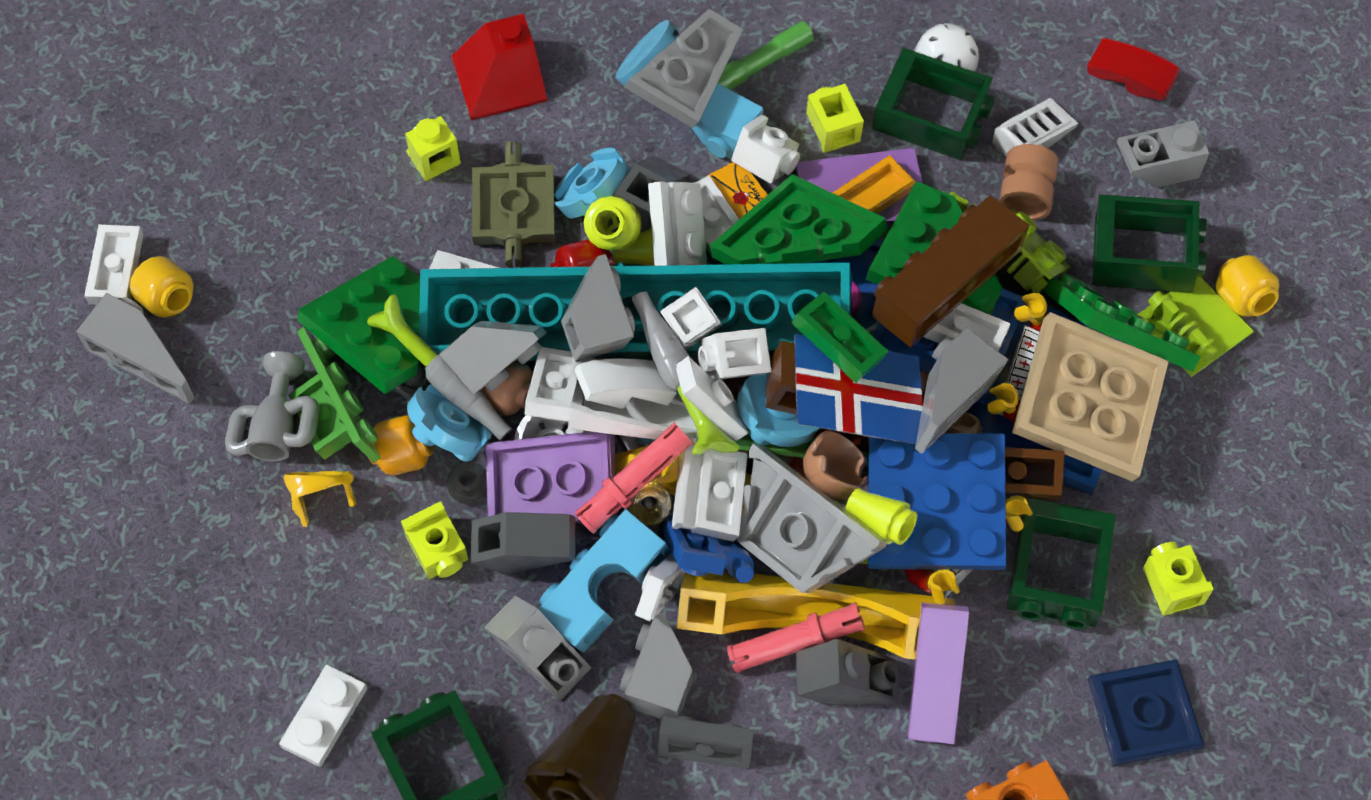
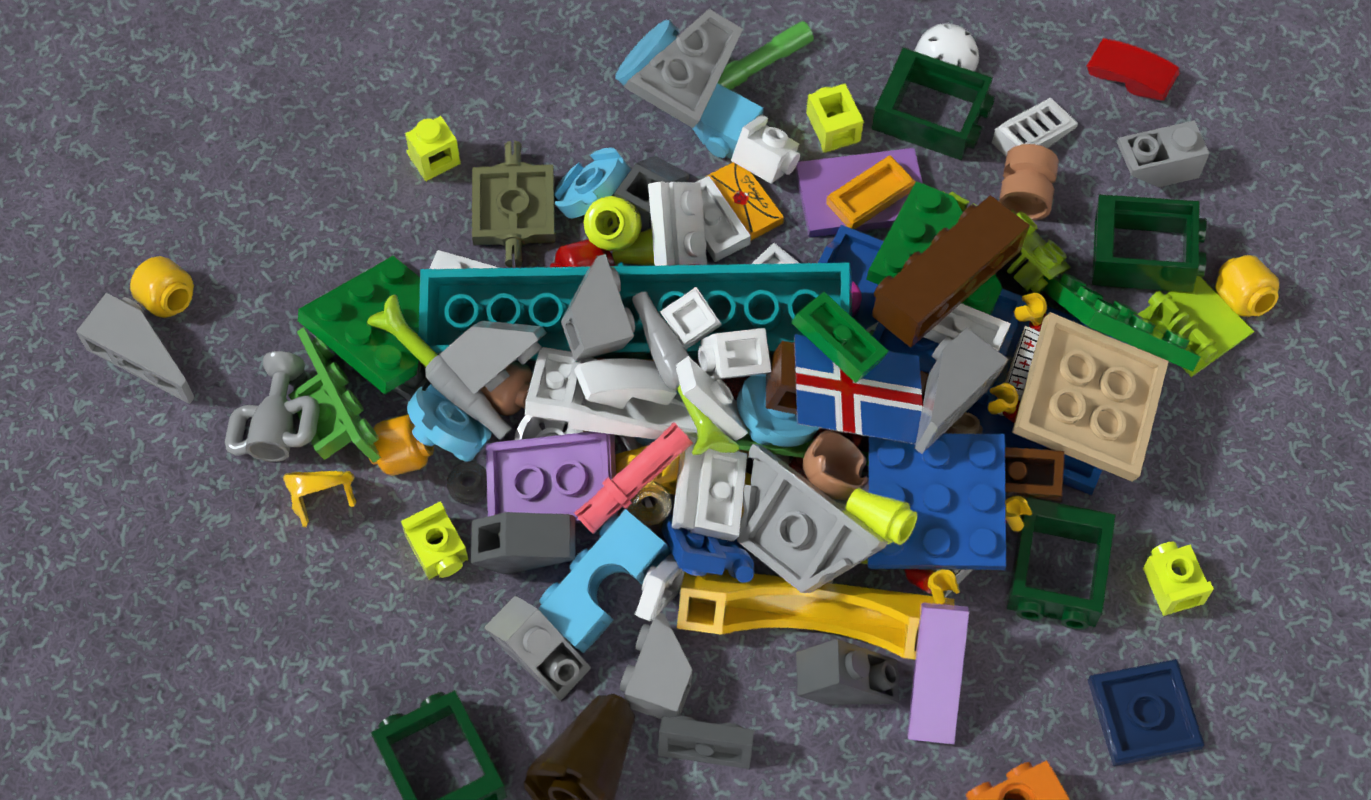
white plate [84,225,143,305] -> none
white plate [279,665,367,768] -> none
red slope [451,13,547,120] -> none
green plate [709,174,887,265] -> none
coral pin [727,602,866,673] -> none

